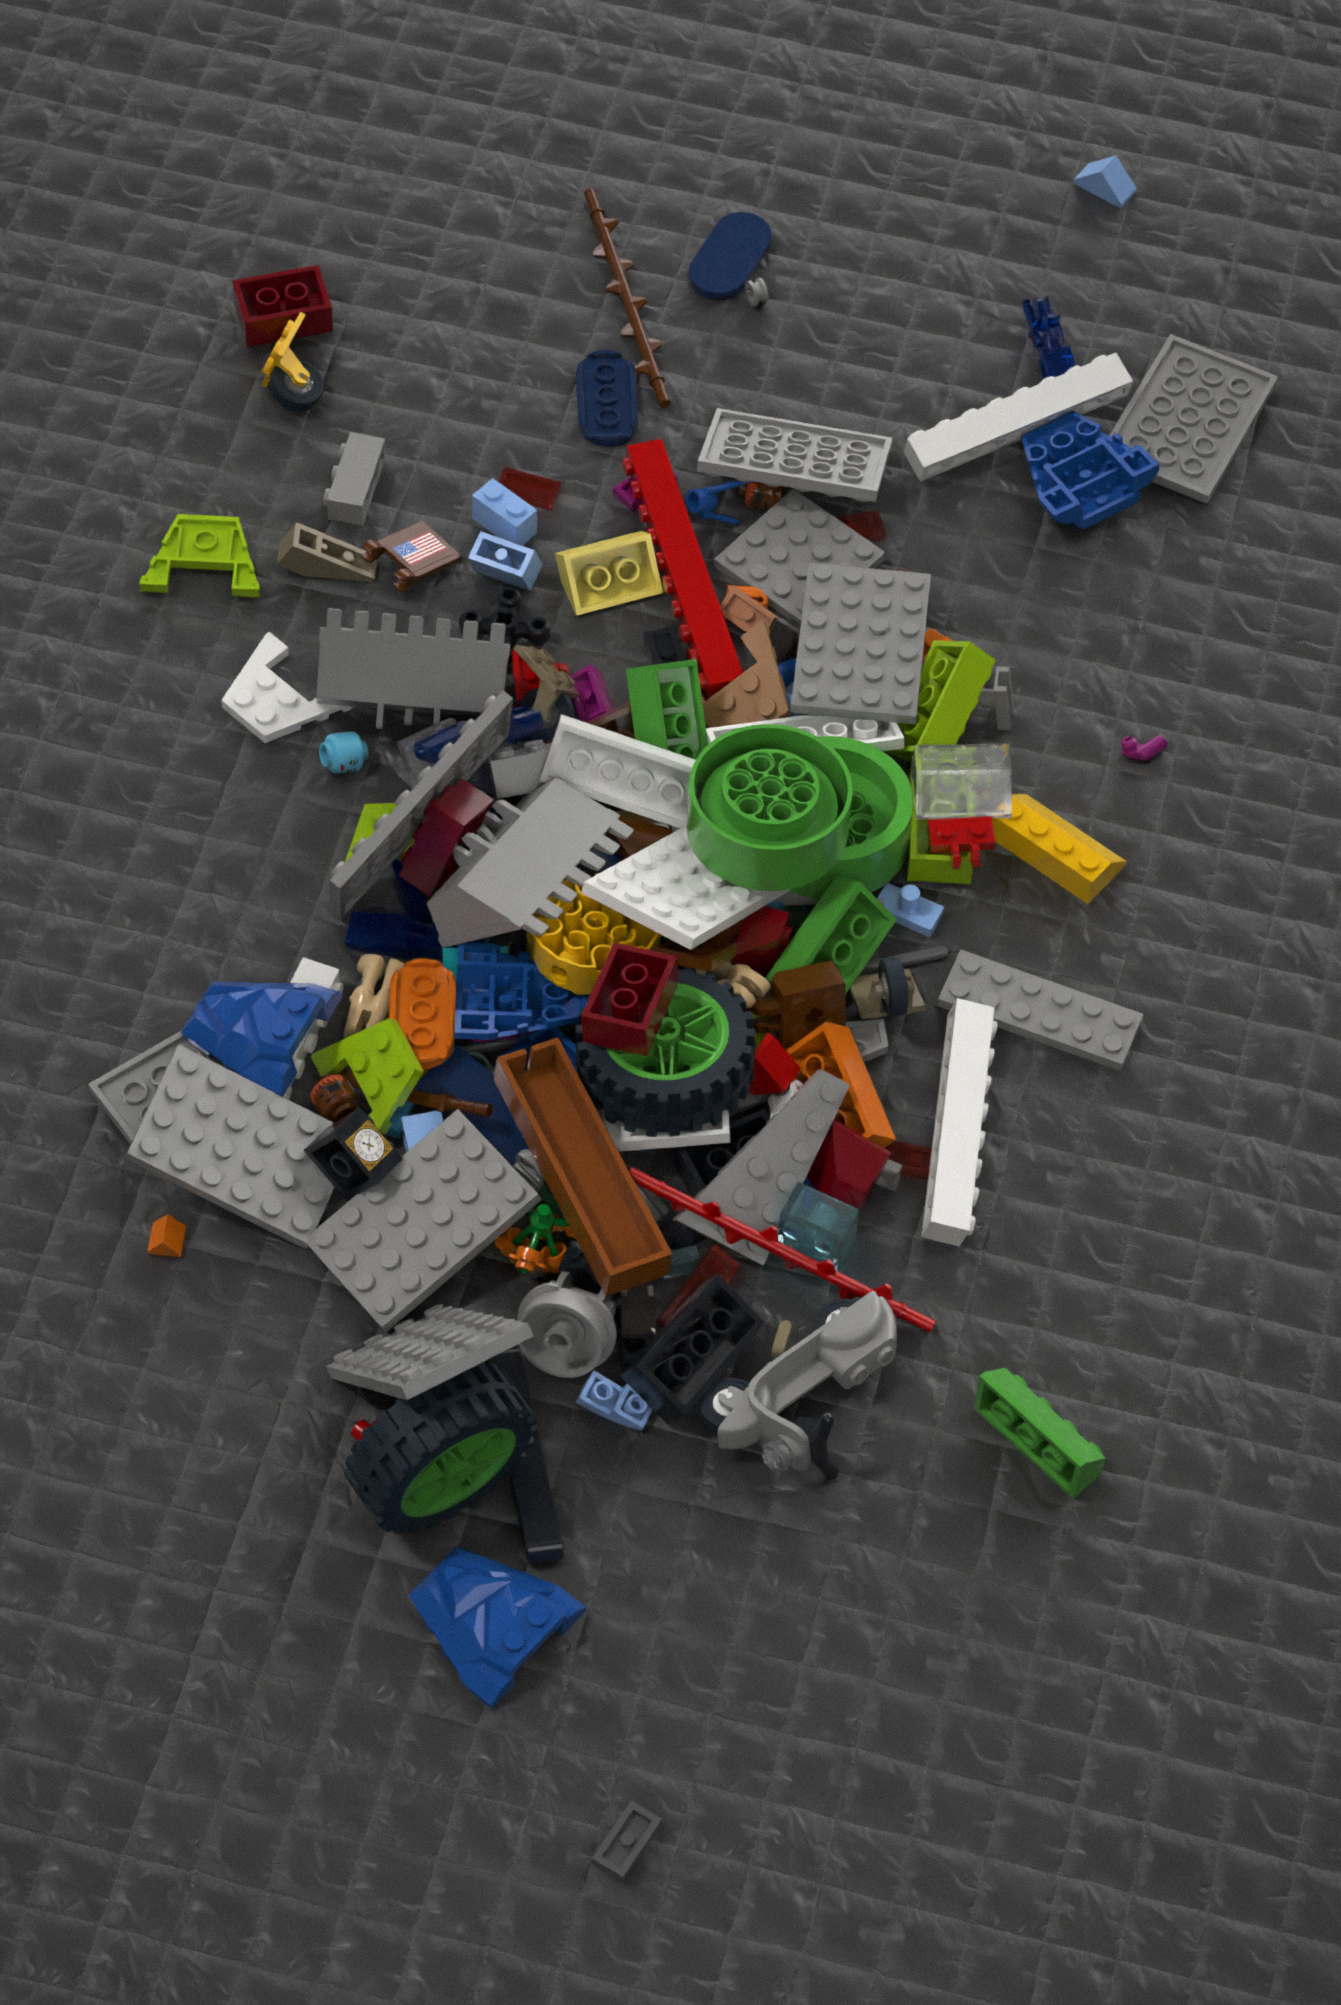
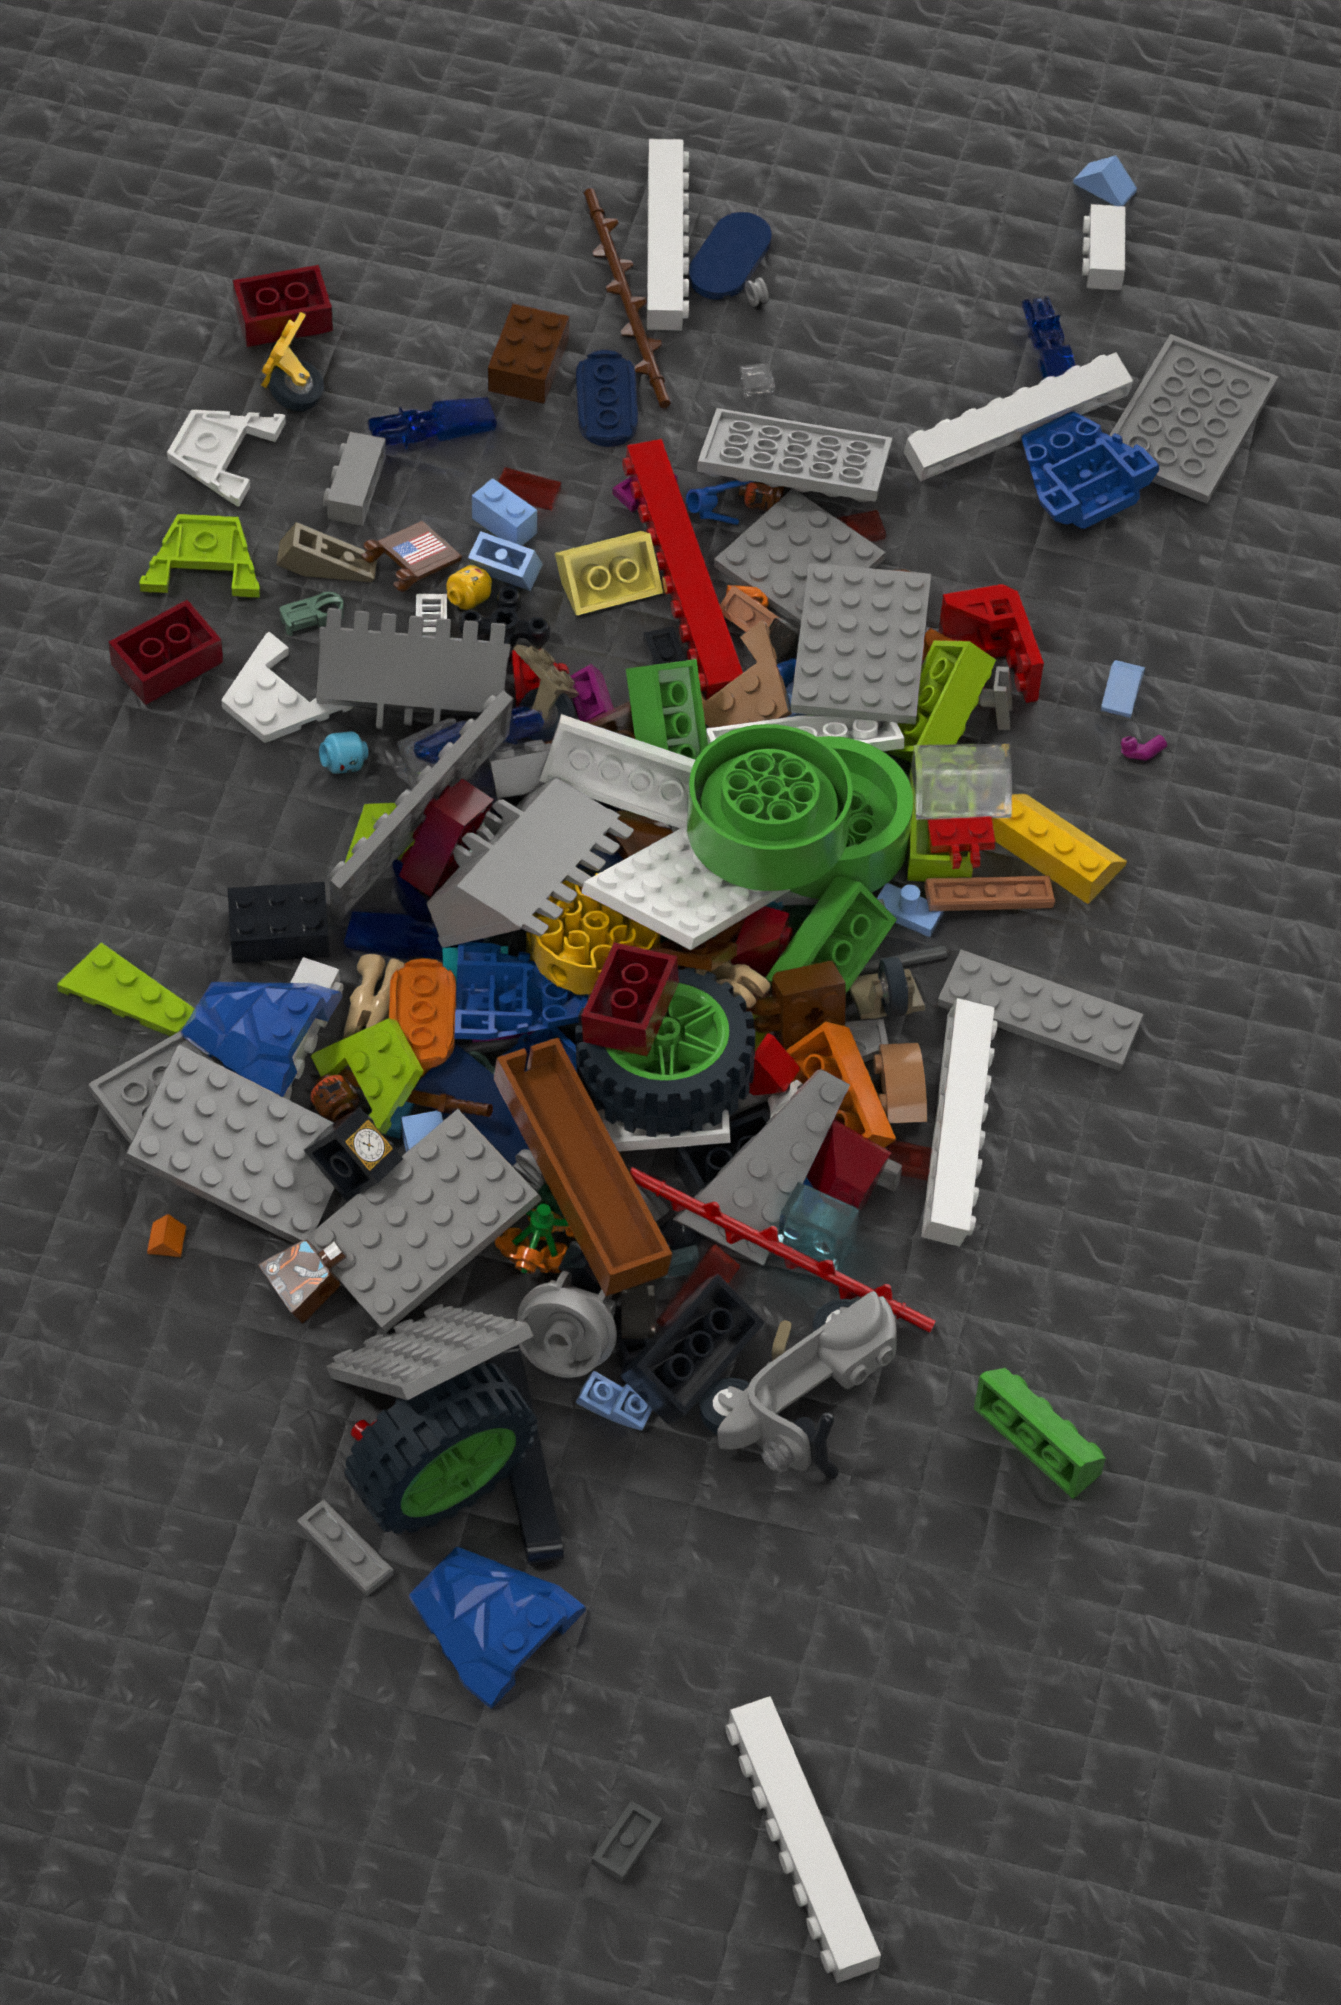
none -> lime wing [57,943,195,1037]
none -> dark red brick [108,600,223,705]
none -> white wing [167,410,286,506]
none -> black brick [227,882,330,963]
none -> torso [258,1240,346,1323]
none -> sand green piece [280,592,344,636]
none -> light grey tile [297,1499,394,1596]
none -> clear blue arm [367,397,497,449]
none -> white slope [416,594,447,636]
none -> yellow head [446,565,492,610]
none -> reddish brown brick [488,304,569,404]
none -> white brick [647,139,689,331]
none -> white brick [725,1696,881,1983]
none -> clear tile [739,363,775,395]
none -> medium nougat brick [873,1043,927,1123]
none -> nougat tile [924,876,1055,911]
none -> red bracket [938,584,1044,703]
none -> white brick [1082,204,1125,290]
none -> light blue slope [1101,660,1145,718]

